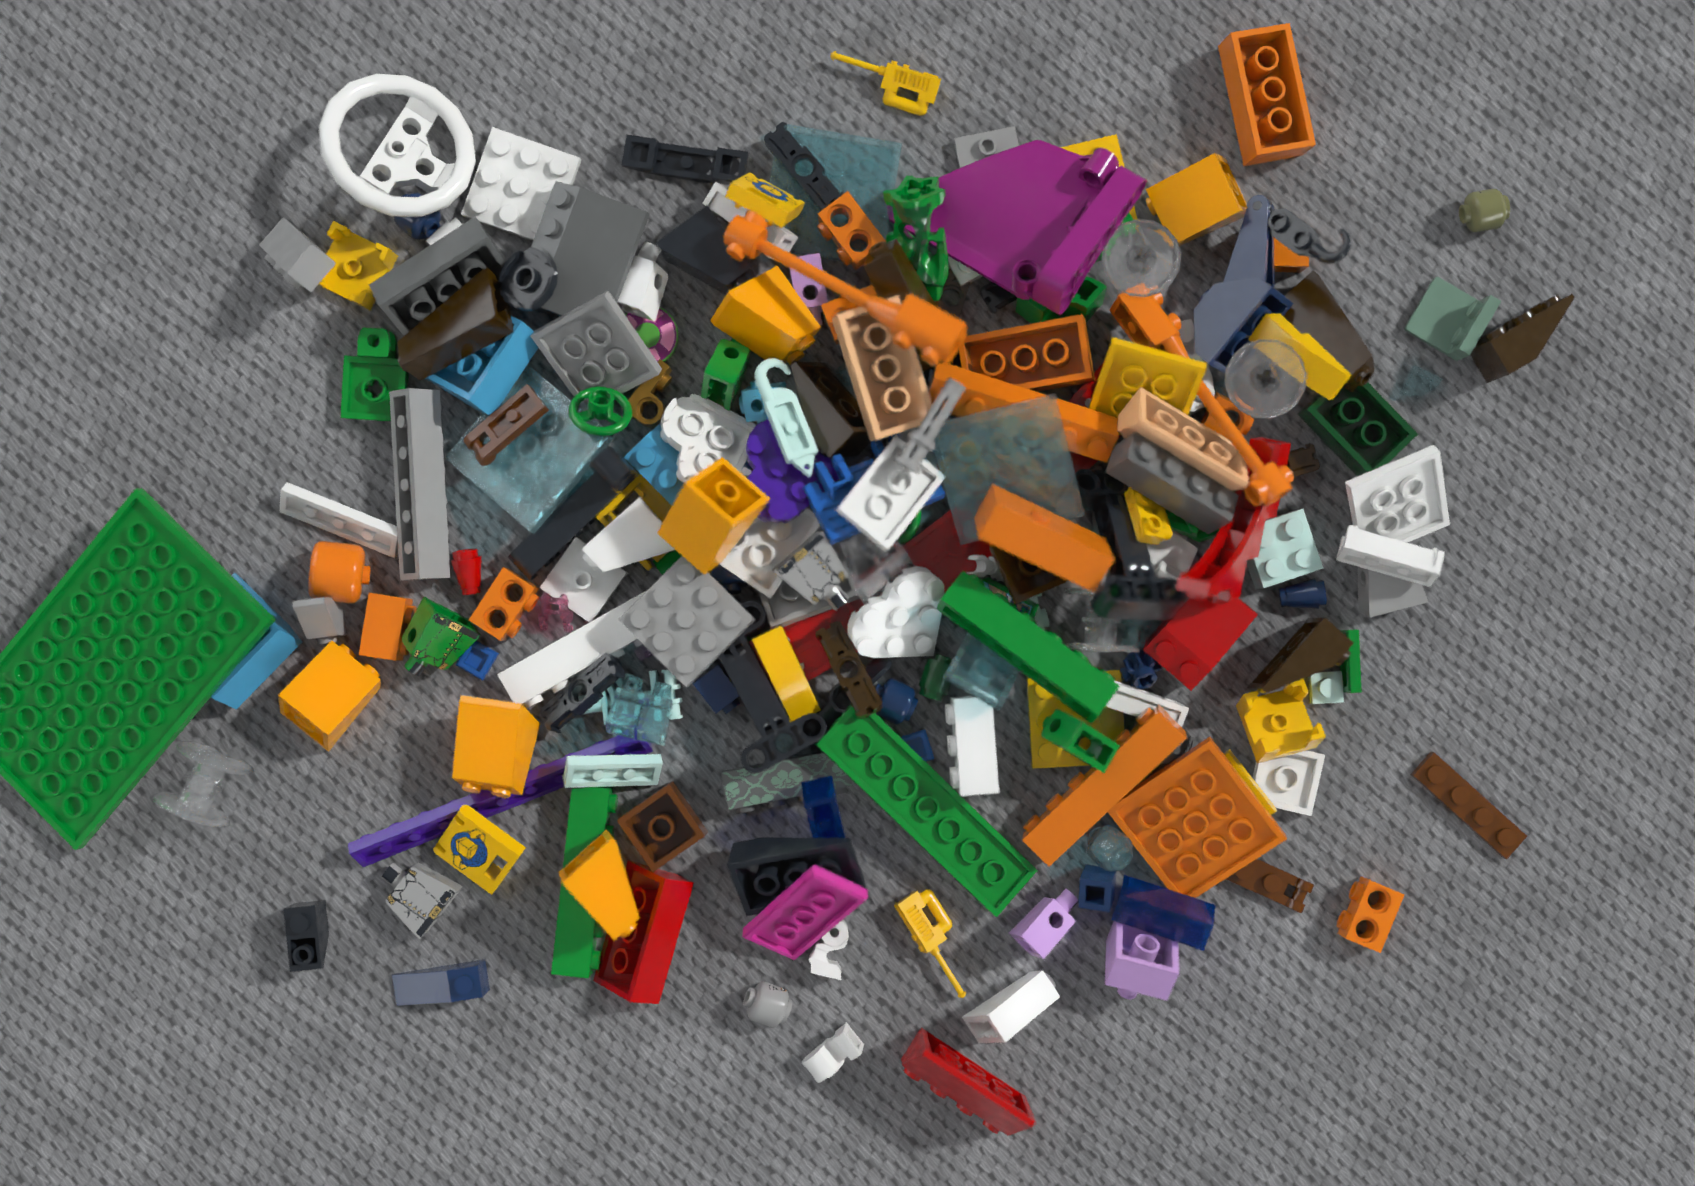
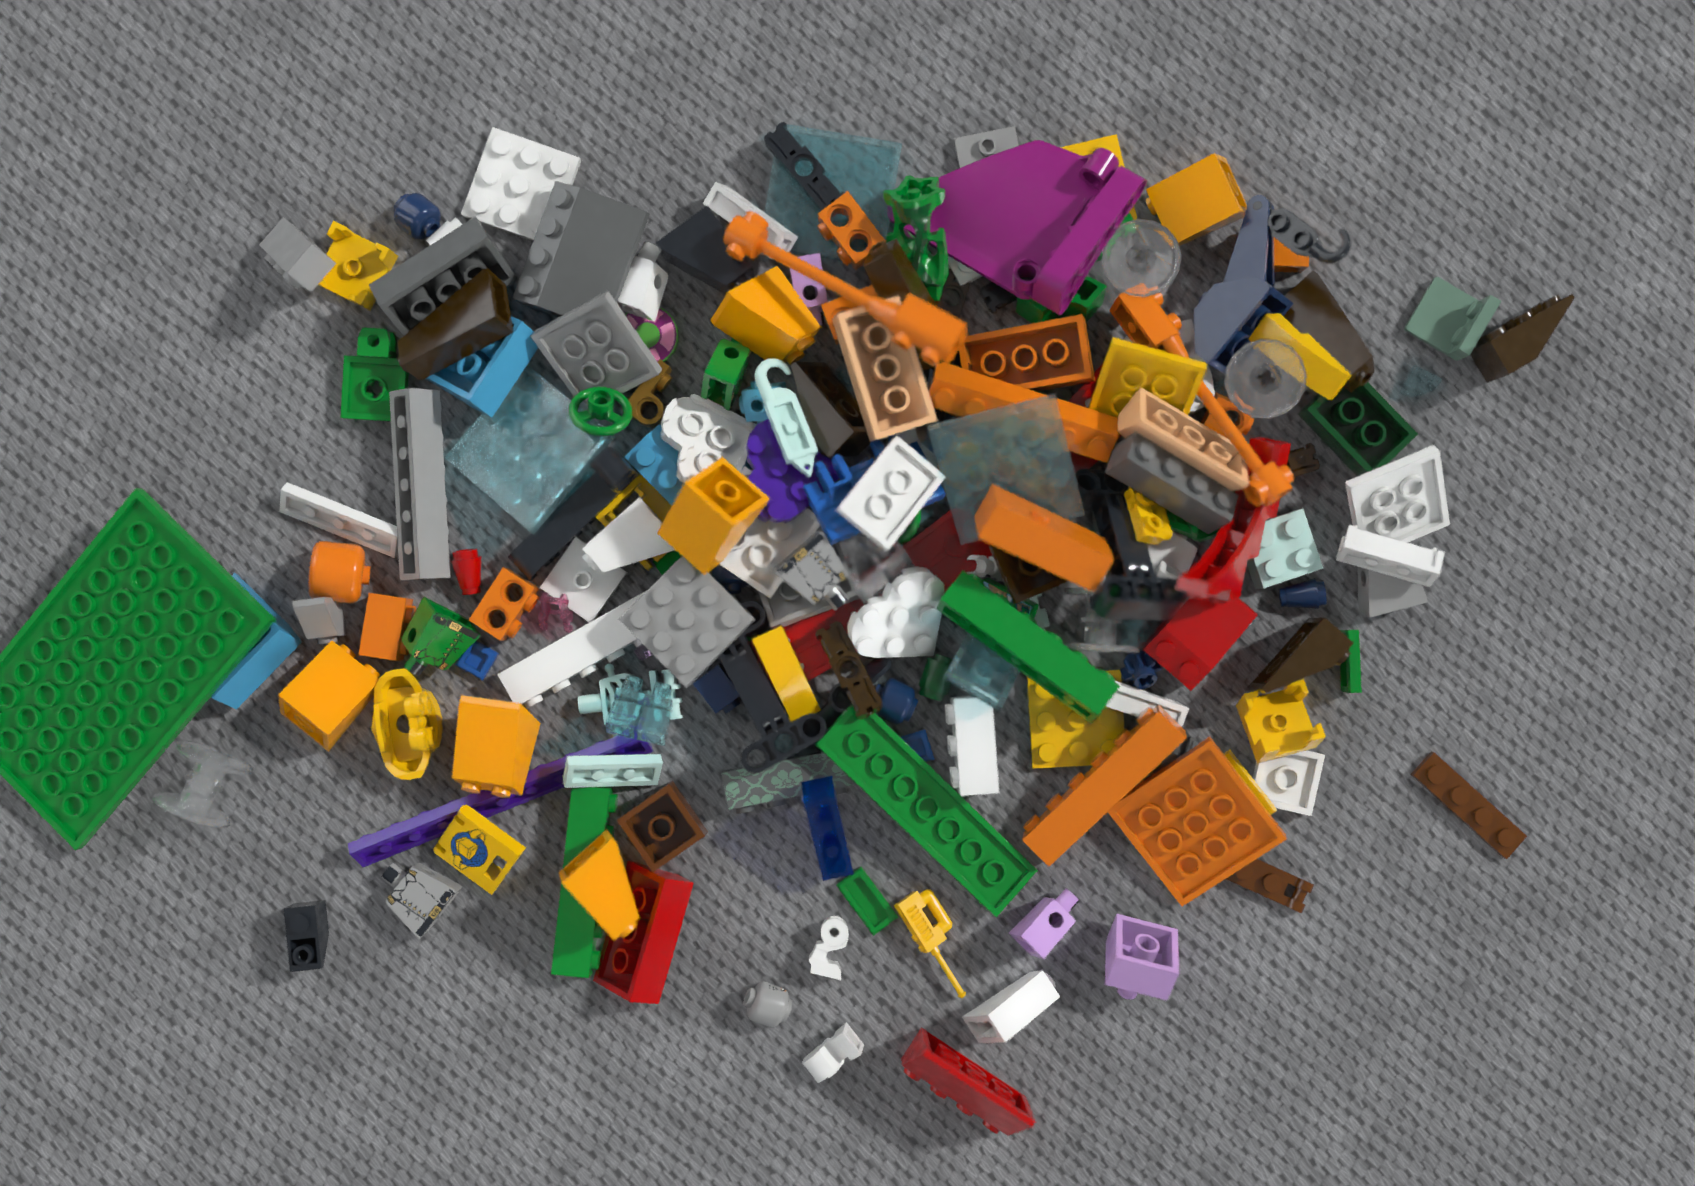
white piece [319,74,476,217] -> none
dark blue slope [392,959,490,1006] -> none
reddish brown plate [463,384,549,466] -> none
black tile [499,247,558,312] -> none
black piece [540,653,626,734] -> none
black slope [621,134,749,184] -> none
yellow container [725,173,805,228] -> none
black slope [727,837,868,916] -> none
dark pink plate [742,865,868,960] -> none
yellow piece [830,51,942,116] -> none
light grey pin [893,378,966,475] -> none
green torso [1041,709,1120,773] -> none
dark blue brick [1078,864,1117,912] -> none
clear light blue head [1086,825,1133,872] -> none
clear blue brick [1112,875,1215,951] -> none
orange brick [1218,23,1316,166] -> none
light aqua plate [1308,671,1344,704] -> none
orange brick [1337,876,1404,953] -> none
olive head [1459,189,1510,232] -> none
none -> yellow piece [371,668,443,780]
none -> green tile [836,866,898,936]

